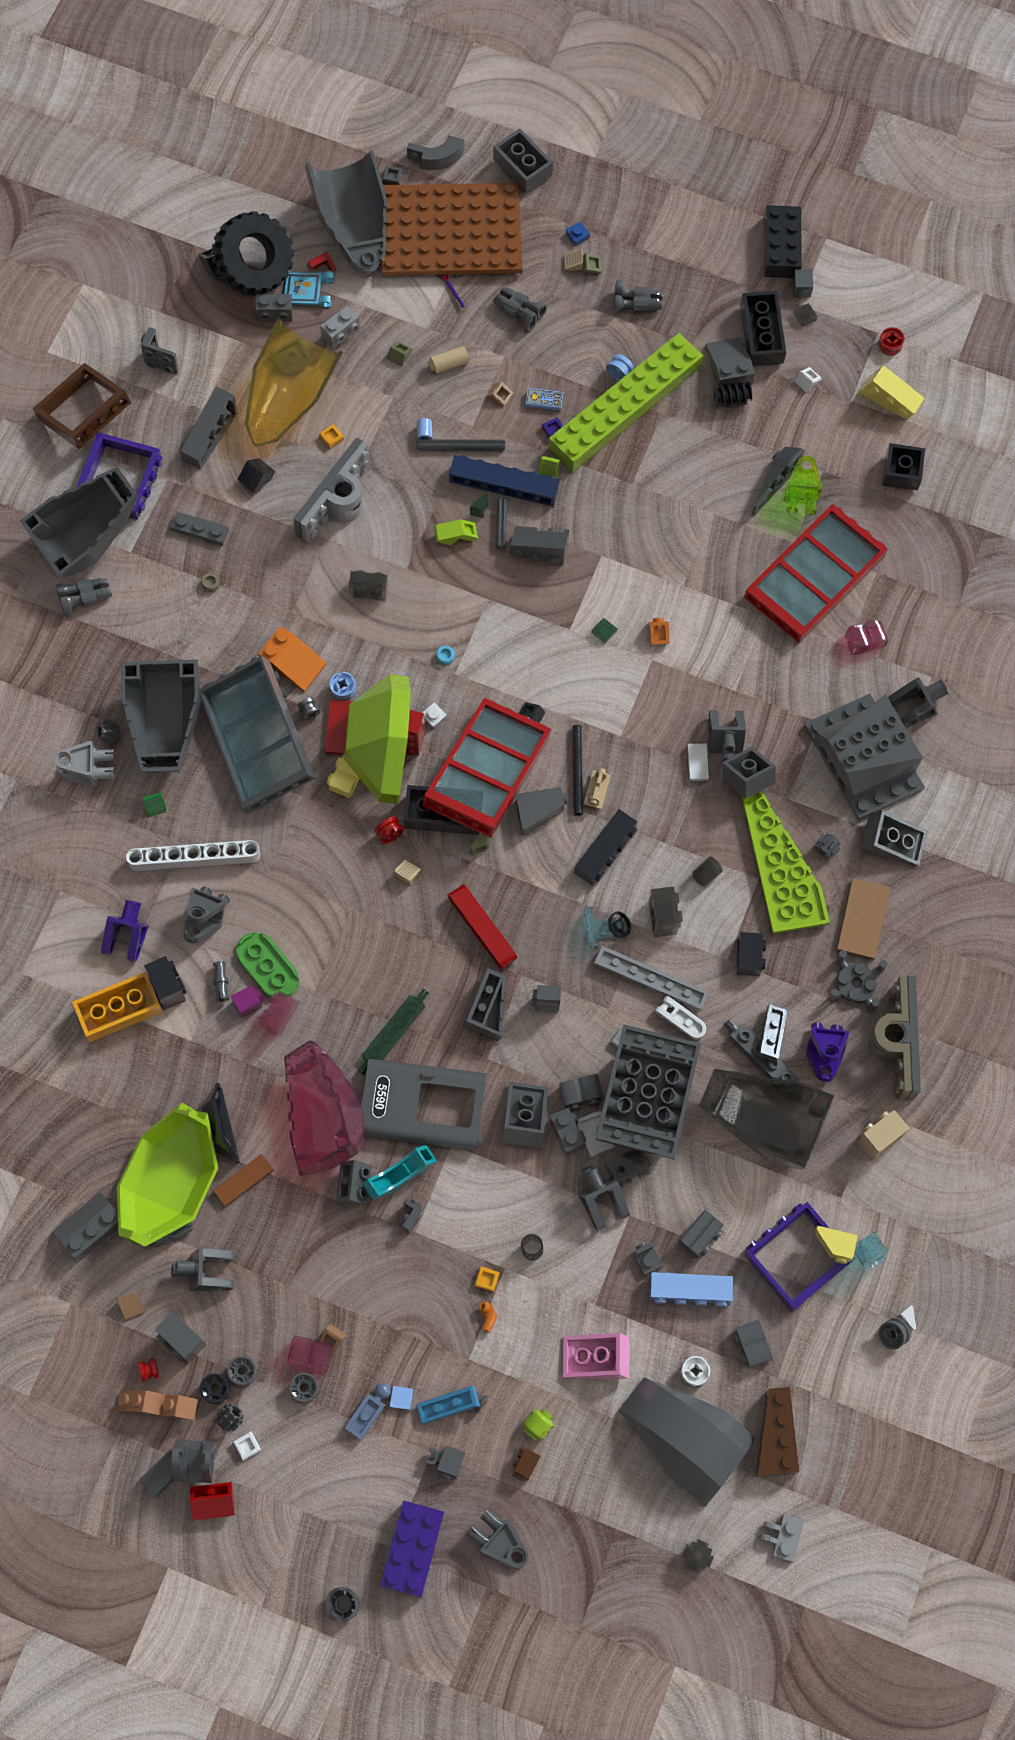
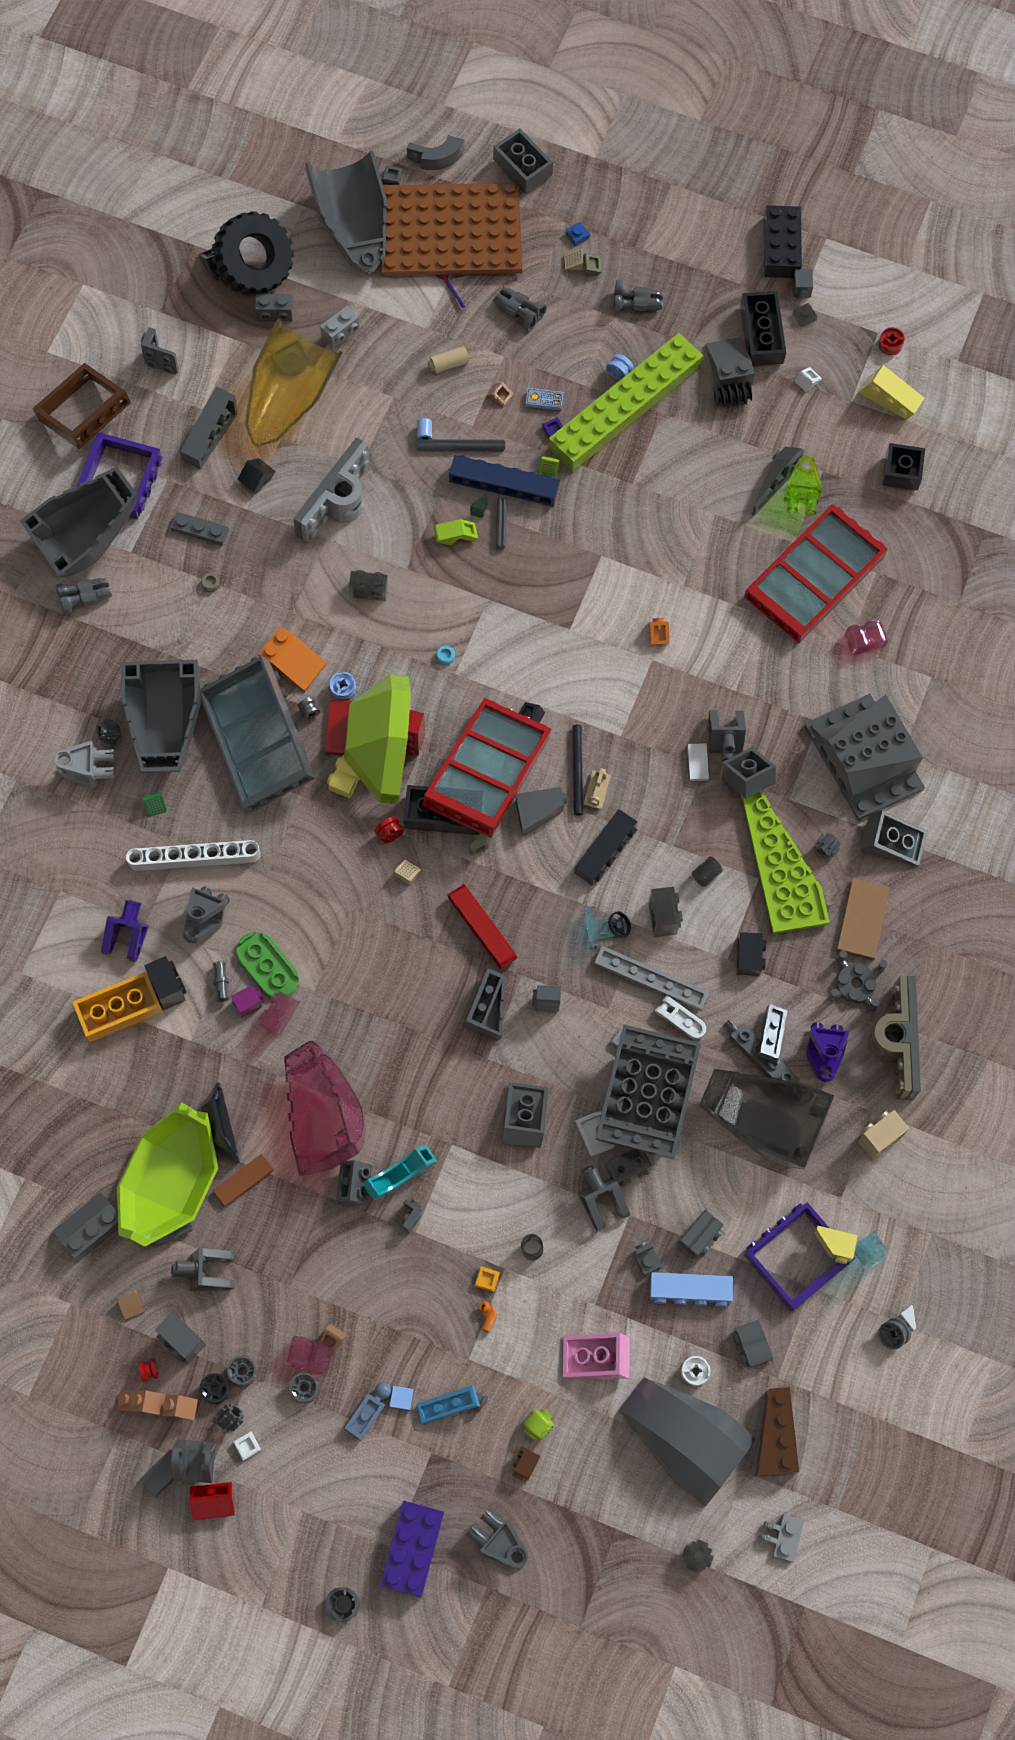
medium azure flag [284,271,335,308] -> none
red tile [307,251,337,272] -> none
light orange tile [319,424,344,449] -> none
clear green plate [358,989,429,1075] -> none
dark grey piece [358,1058,487,1151] -> none
olive slope [387,341,413,366] -> none
white plate [422,702,447,729] -> none
dark grey brick [425,1446,465,1480] -> none
dark grey wedge [510,526,570,565] -> none
dark grey brick [550,1108,586,1156] -> none
dark grey brick [559,1074,603,1111] -> none
clear green tile [591,618,618,644] -> none
dark grey piece [888,677,949,728] -> none

